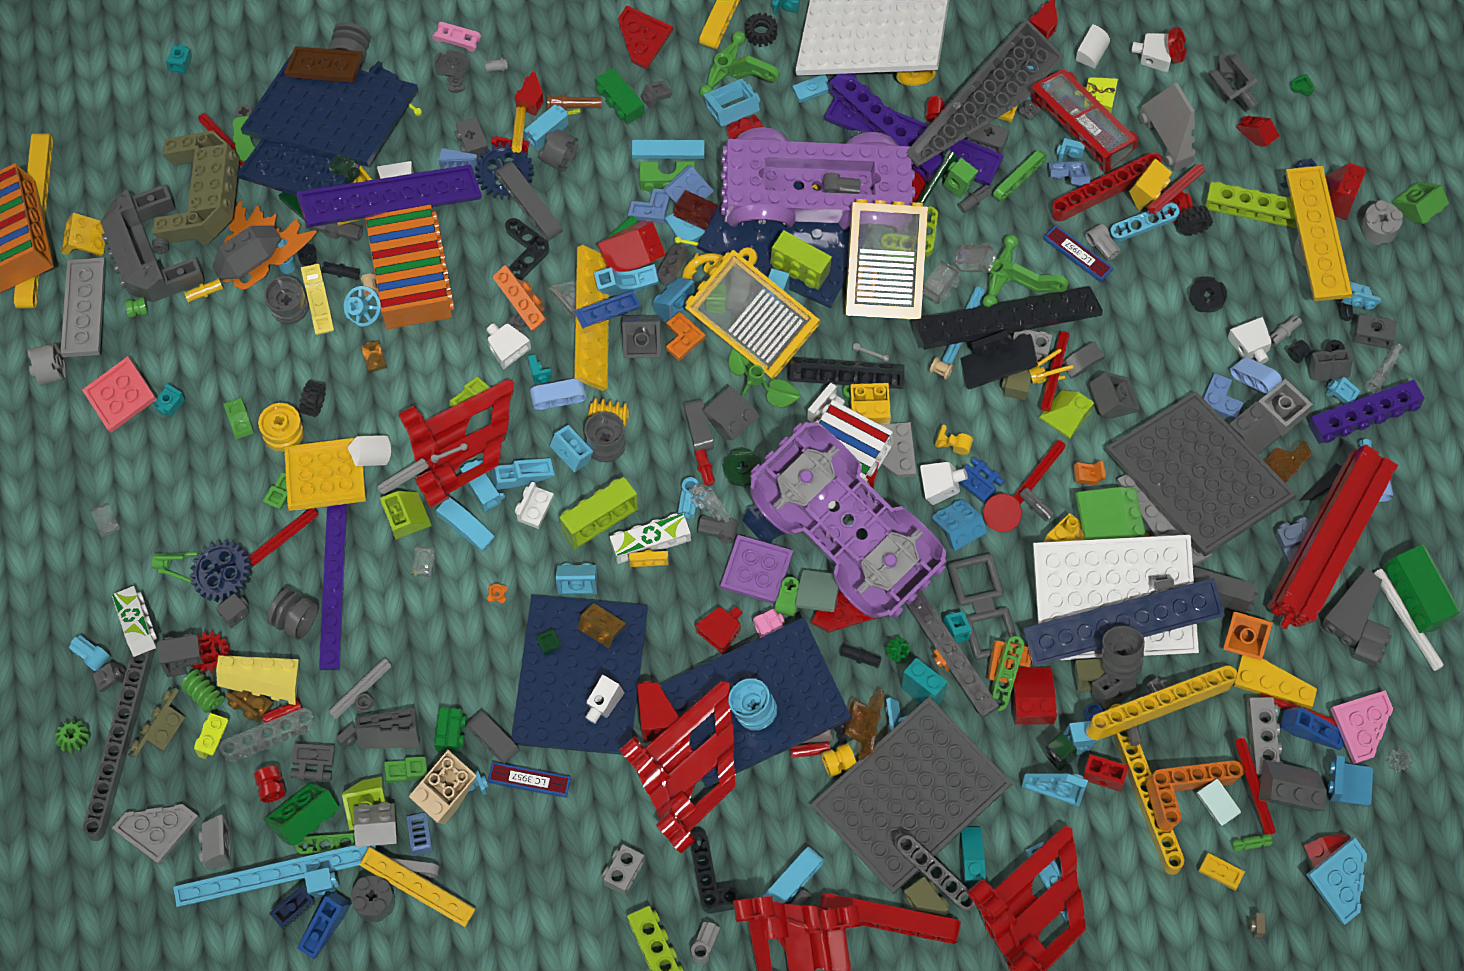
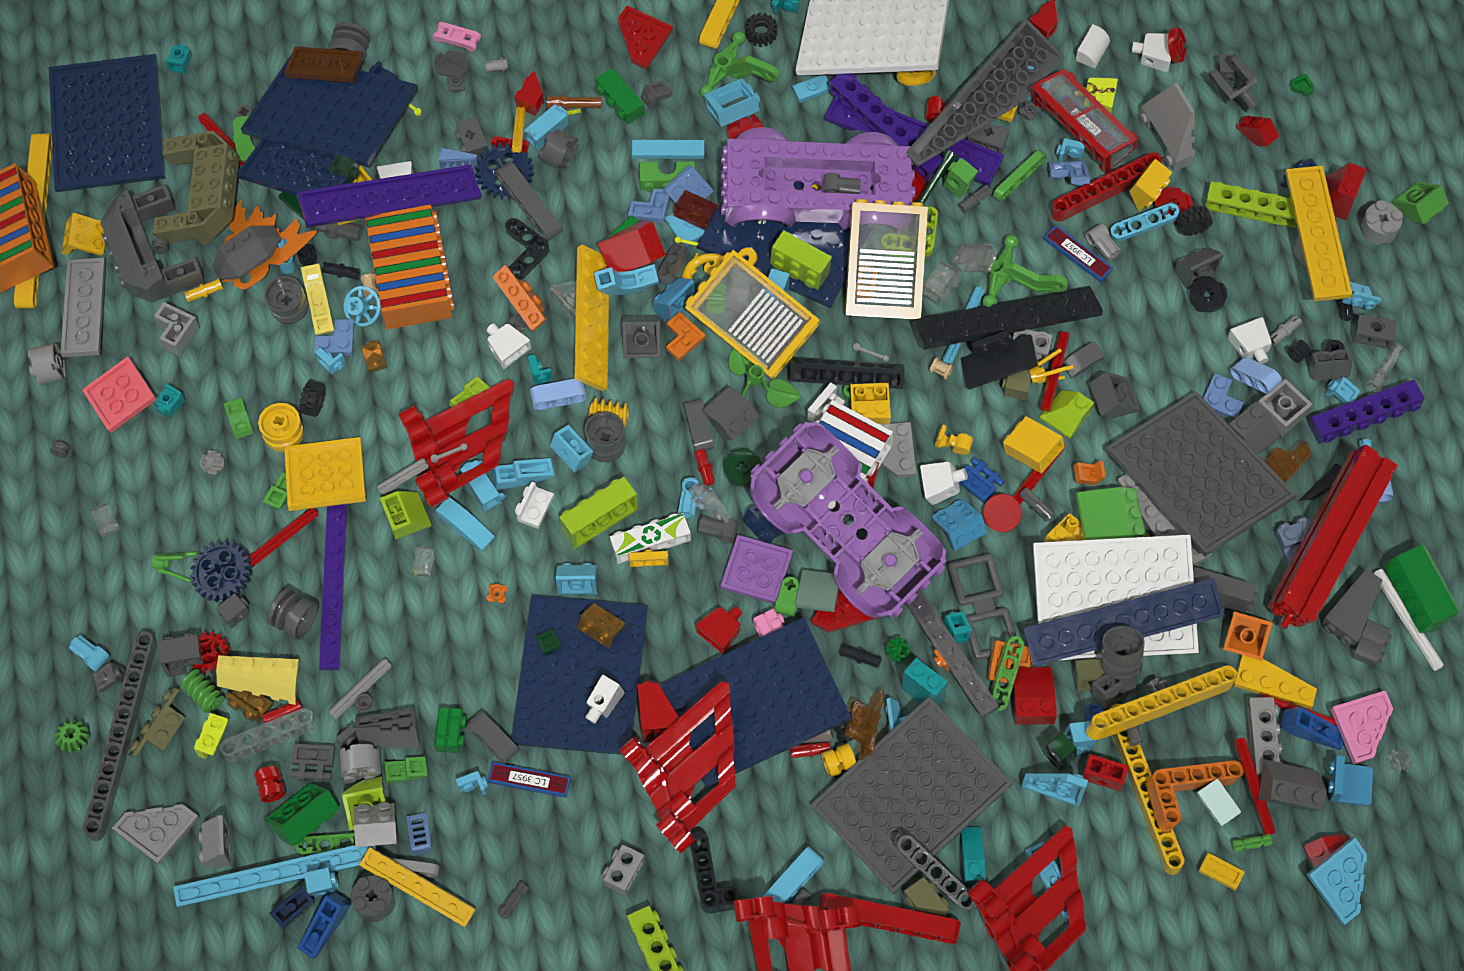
white brick [112,586,157,657] -> none
bright green wheel [125,297,148,318] -> none
white brick [347,436,391,466] -> none
tan slope [409,750,477,825] -> none
blue tile [574,290,641,329] -> none
light grey piece [691,922,720,966] -> none
medium azure wheel [728,679,777,730] -> none
red axle [1147,164,1205,214] -> none
dark grey plate [1150,574,1174,591] -> none
dark tan plate [1250,913,1265,939] -> none
none -> dark blue plate [49,54,165,192]
none -> dark grey bush [50,441,69,458]
none -> light grey brick [154,302,199,357]
none -> light grey gear [200,450,224,475]
none -> medium blue plate [314,319,355,356]
none -> medium azure bracket [315,347,346,375]
none -> light grey brick [339,744,381,783]
none -> dark grey axle [498,882,529,919]
none -> yellow brick [1003,416,1065,474]
none -> dark grey slope [1175,247,1223,289]

